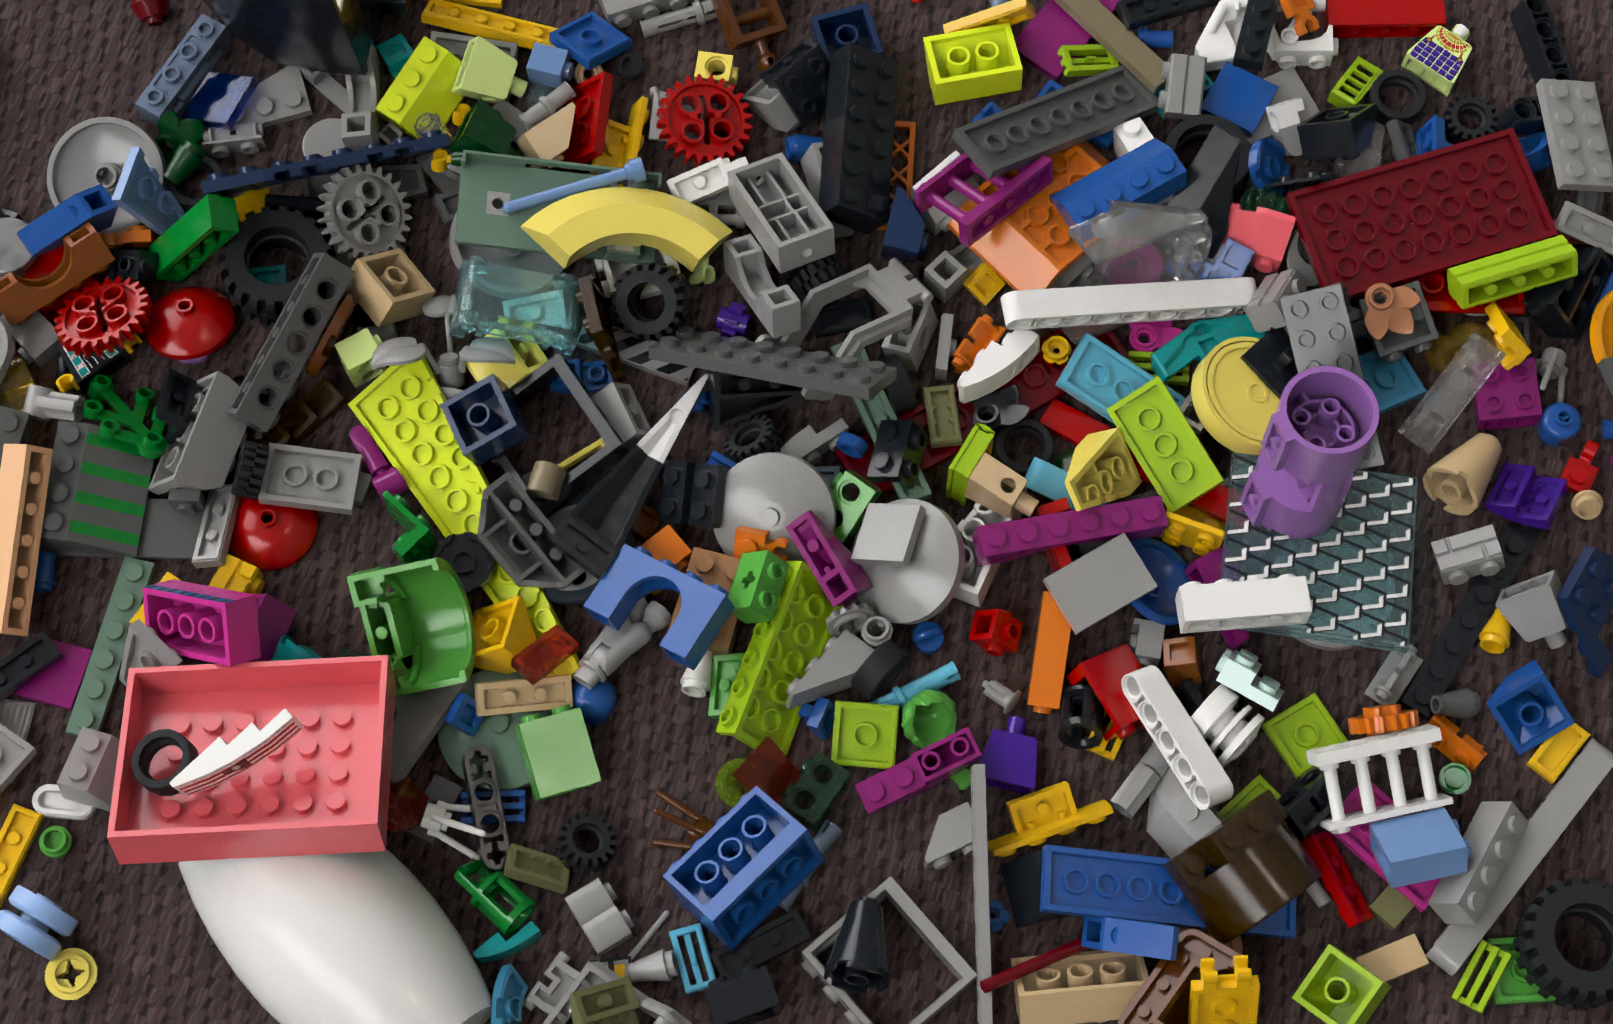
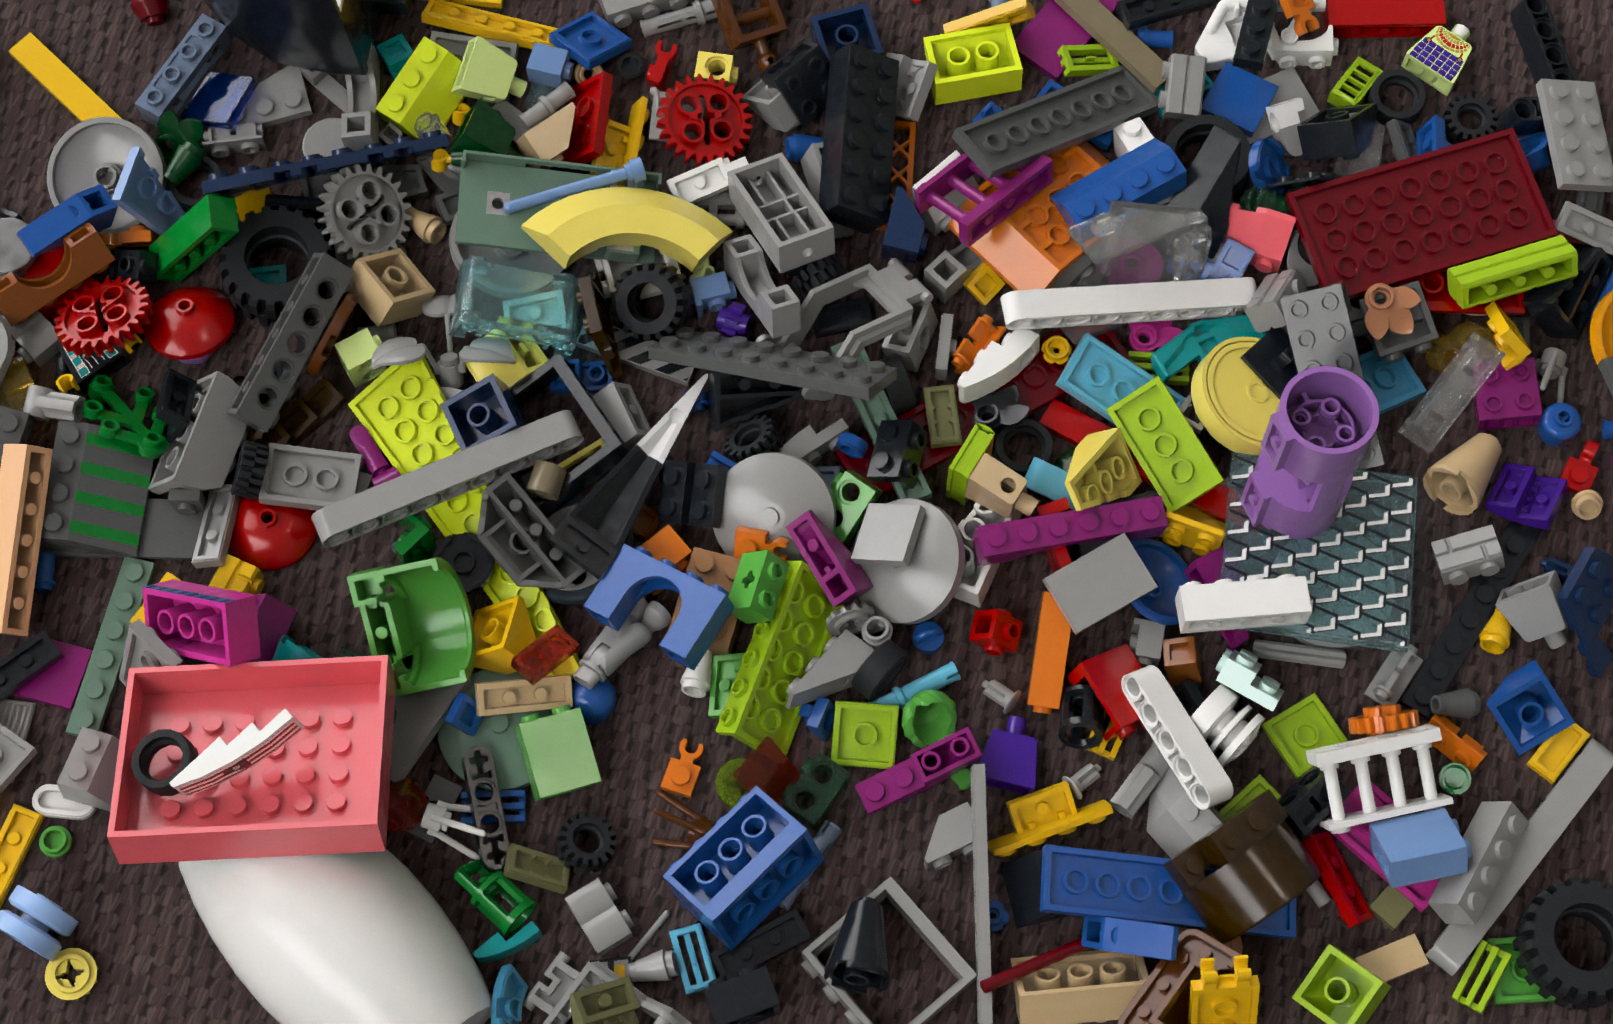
none -> yellow tile [8,32,122,122]
none -> light grey beam [311,410,584,548]
none -> tan cone [404,206,447,244]
none -> red plate [646,40,678,91]
none -> orange plate [660,738,704,799]
none -> medium blue brick [690,271,737,318]
none -> light grey slope [886,52,938,122]
none -> light grey piece [1062,763,1101,800]
none -> light grey axle [1252,639,1347,669]
none -> dark blue piece [1539,557,1574,582]

